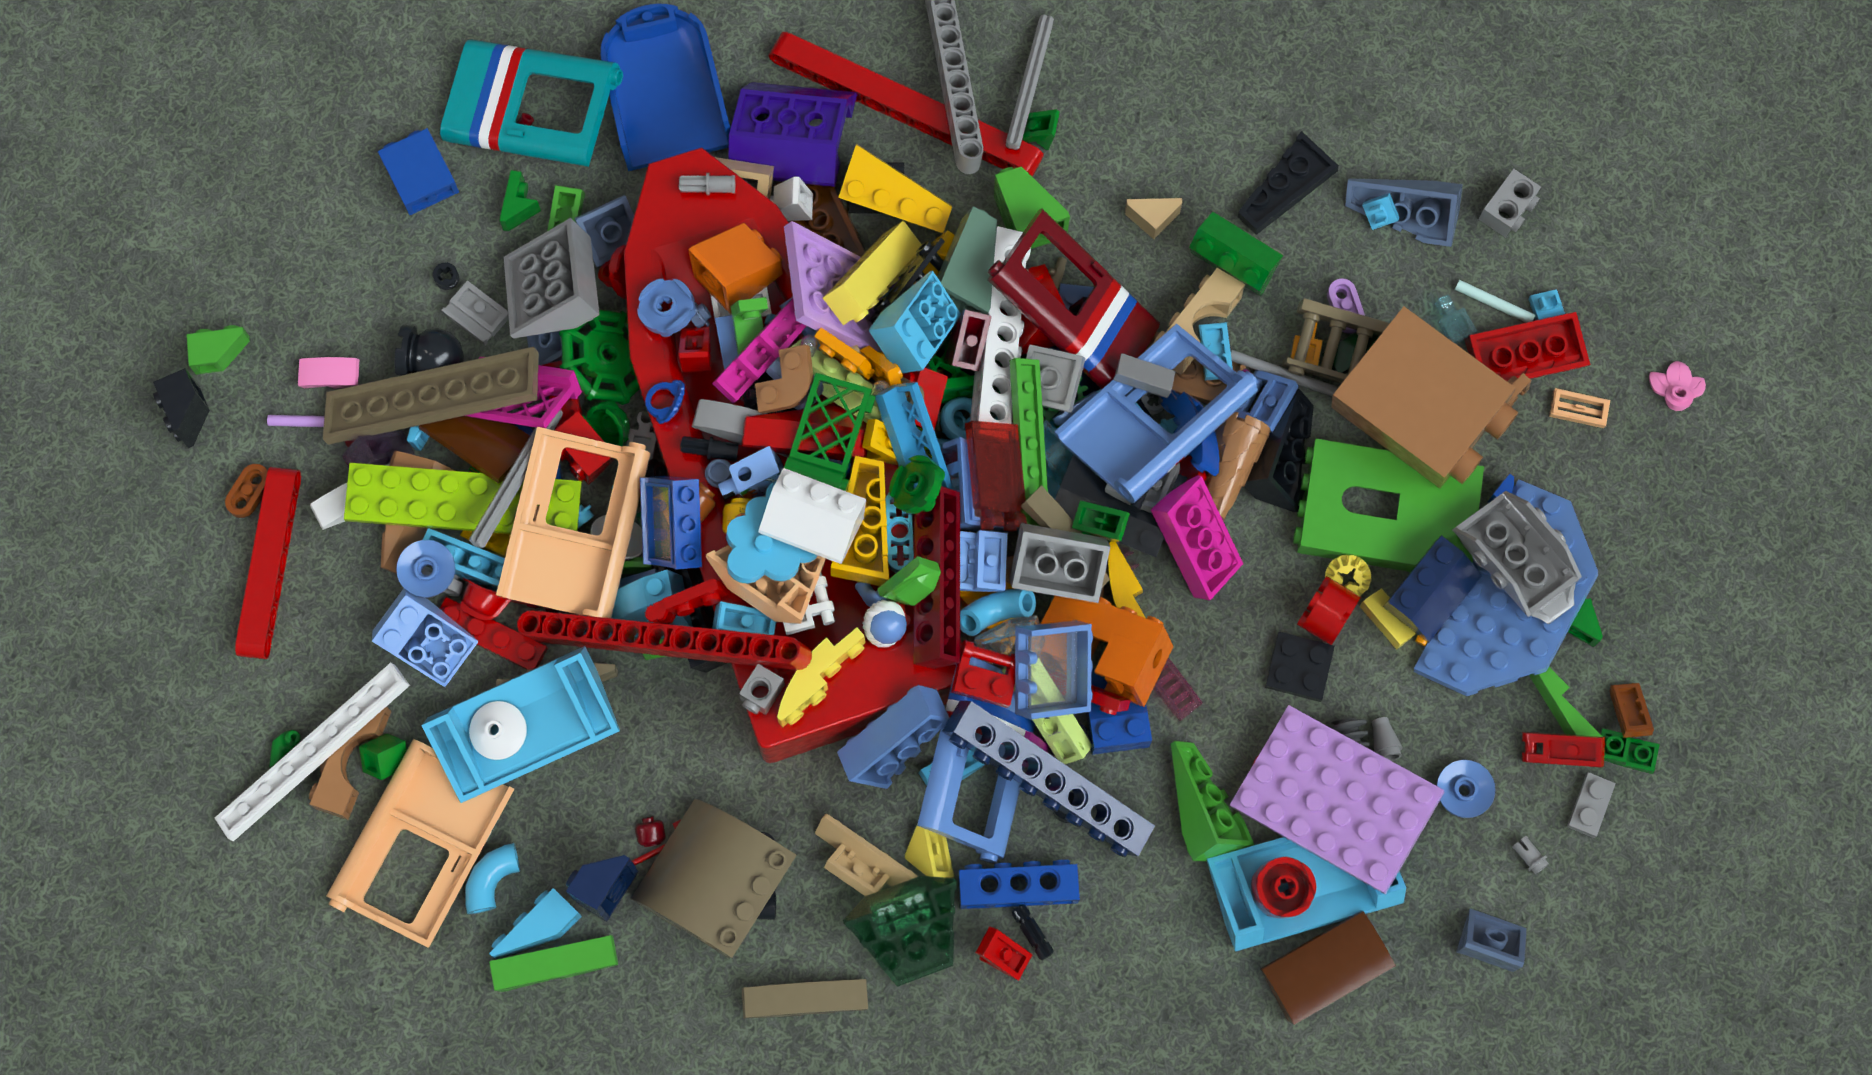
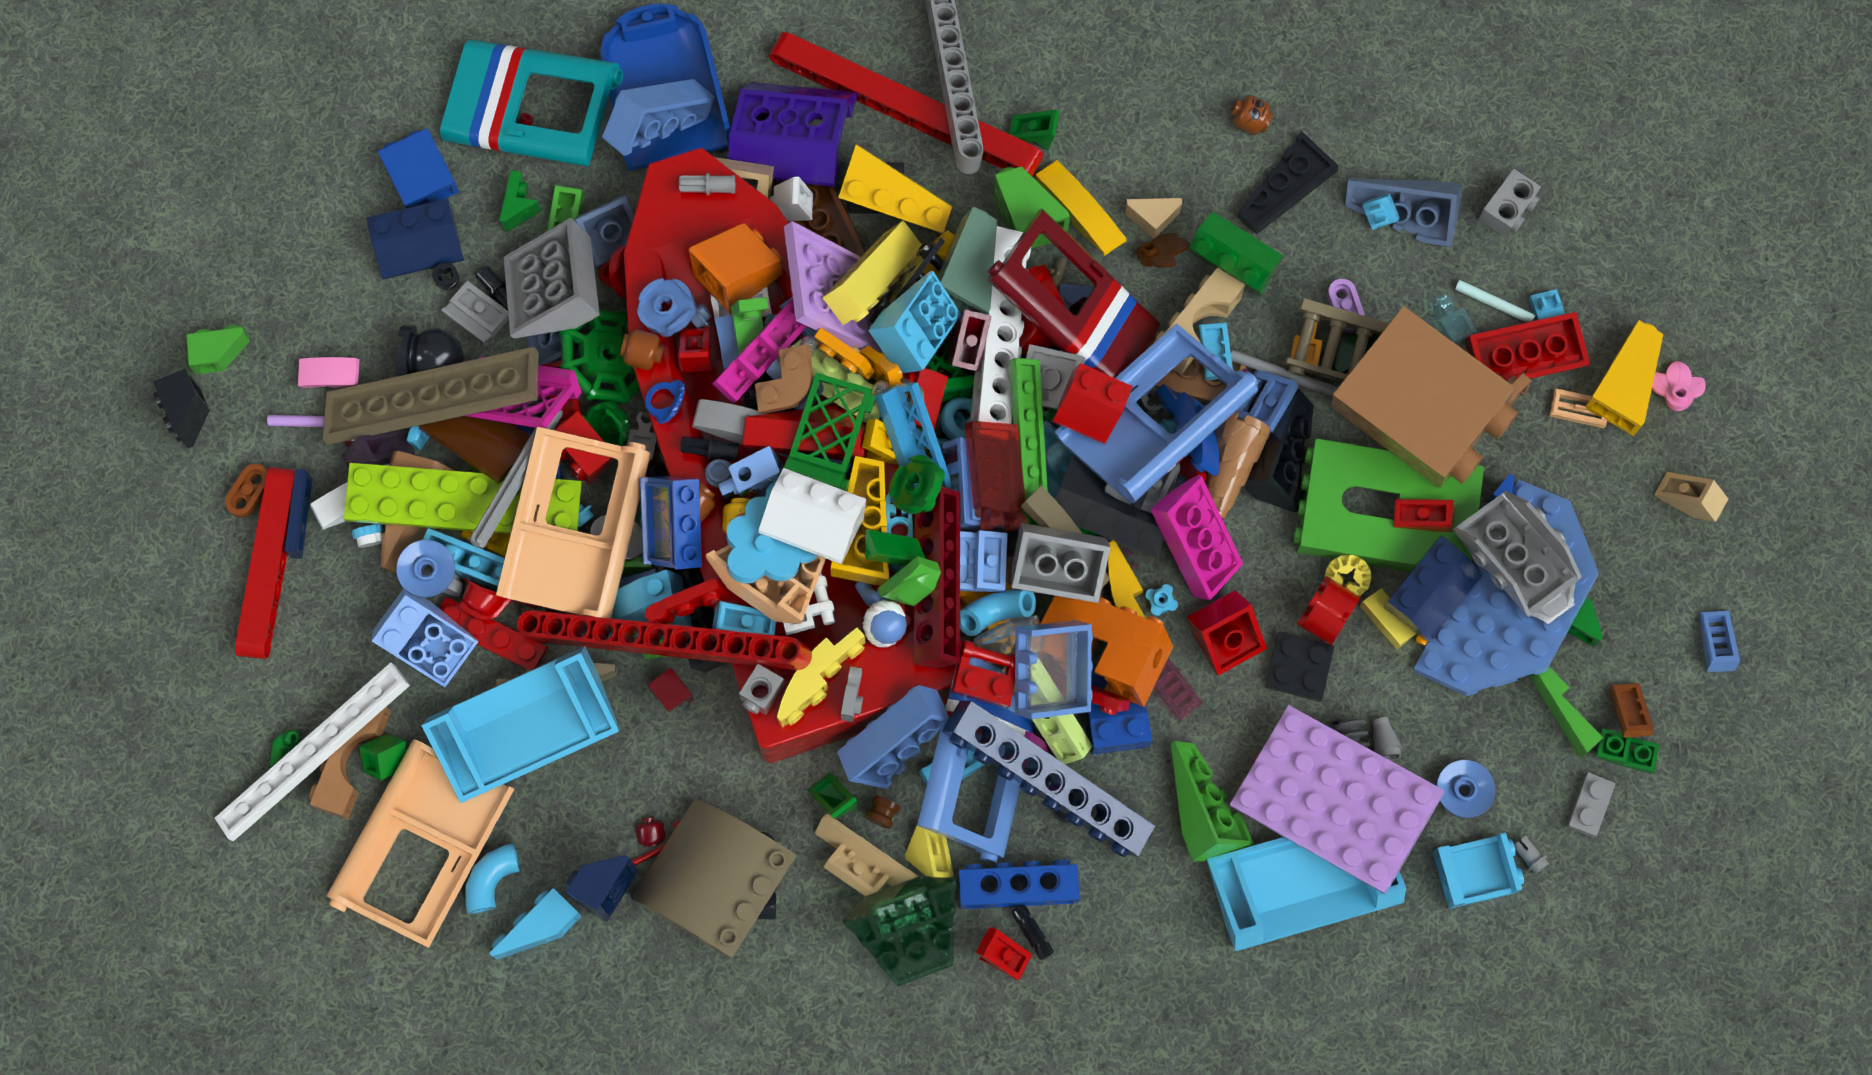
white dish [469,701,527,760] -> none
bright green slope [489,935,618,992] -> none
dark tan slope [742,979,868,1019] -> none
light grey axle [1006,14,1054,150] -> none
green slope [1072,500,1130,542] -> none
light grey slope [1113,353,1176,398] -> none
red brick [1251,857,1316,918] -> none
reddish brown slope [1260,910,1396,1025] -> none
sand blue slope [1456,909,1527,972] -> none
red plate [1522,732,1605,767] -> none
none -> dark blue tile [285,469,313,559]
none -> piece [352,524,384,548]
none -> dark blue slope [366,199,464,280]
none -> black axle [476,266,508,311]
none -> medium blue wedge [602,79,716,156]
none -> dark orange head [620,329,664,370]
none -> dark red panel [648,668,694,712]
none -> green slope [807,773,858,819]
none -> light grey plate [841,666,863,722]
none -> reddish brown wheel [864,795,900,829]
none -> green slope [865,529,926,566]
none -> yellow slope [1035,160,1126,256]
none -> red slope [1052,363,1133,444]
none -> reddish brown plate [1136,233,1190,268]
none -> medium azure plate [1145,584,1178,616]
none -> red slope [1187,590,1267,676]
none -> dark orange head [1230,95,1273,135]
none -> red slope [1394,499,1455,532]
none -> medium azure panel [1432,832,1524,909]
none -> yellow slope [1585,320,1663,436]
none -> tan slope [1654,472,1728,522]
none -> medium blue slope [1699,610,1740,672]

